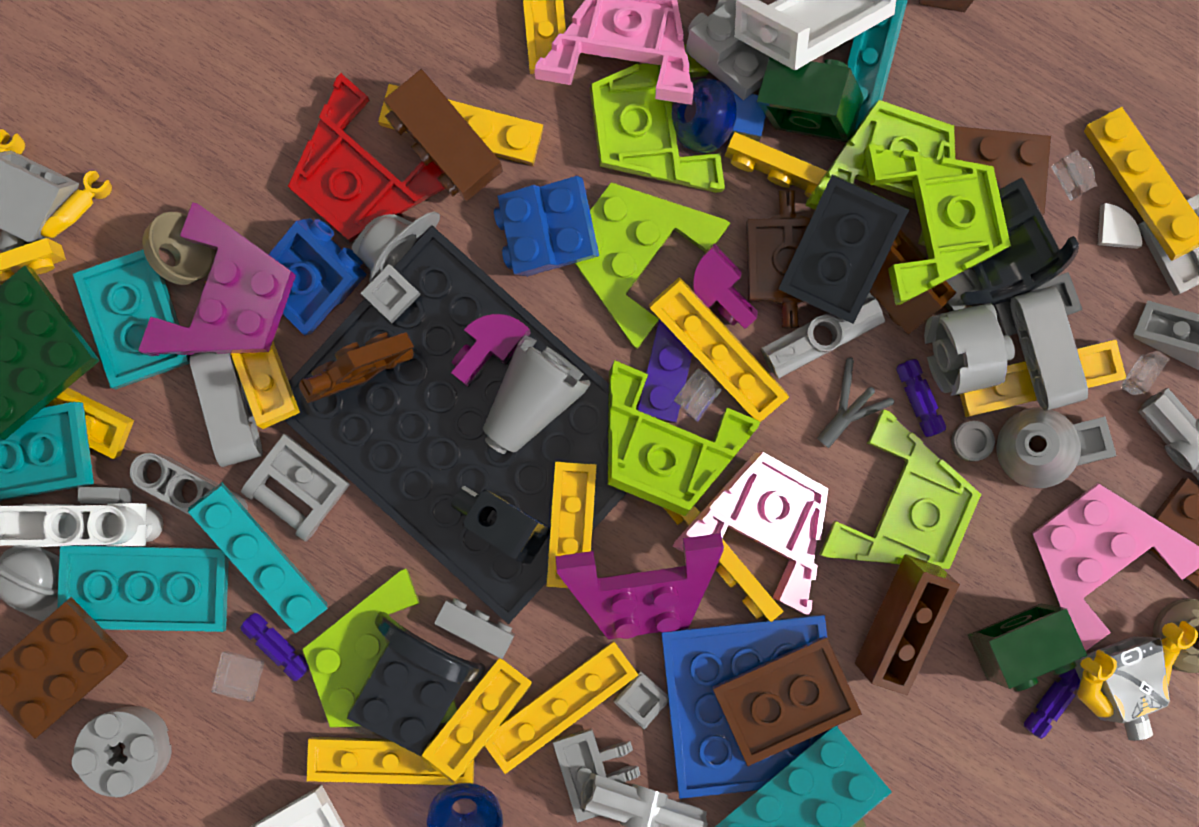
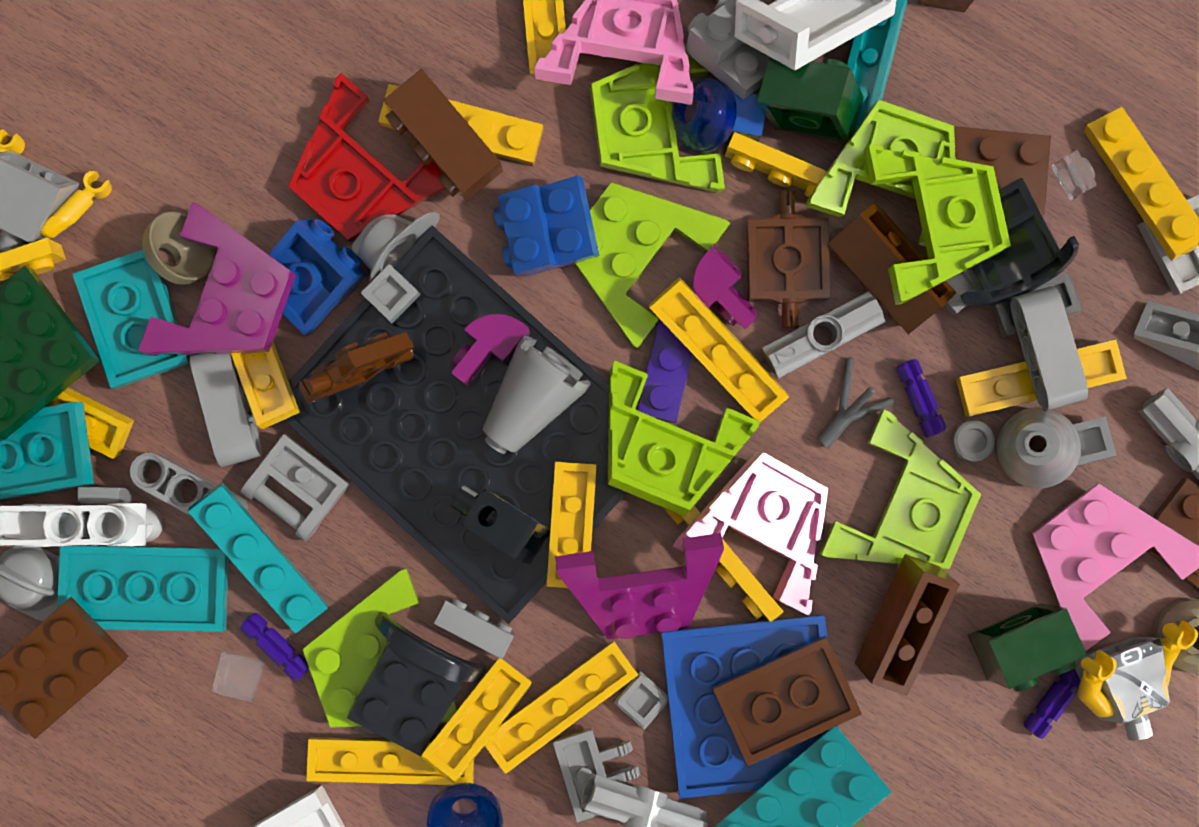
light grey brick [72,706,172,798] -> none
clear tile [674,368,722,422] -> none
black plate [778,174,909,324] -> none
light grey brick [924,303,1015,396] -> none
white tile [1097,203,1142,249] -> none
clear tile [1121,351,1170,395] -> none

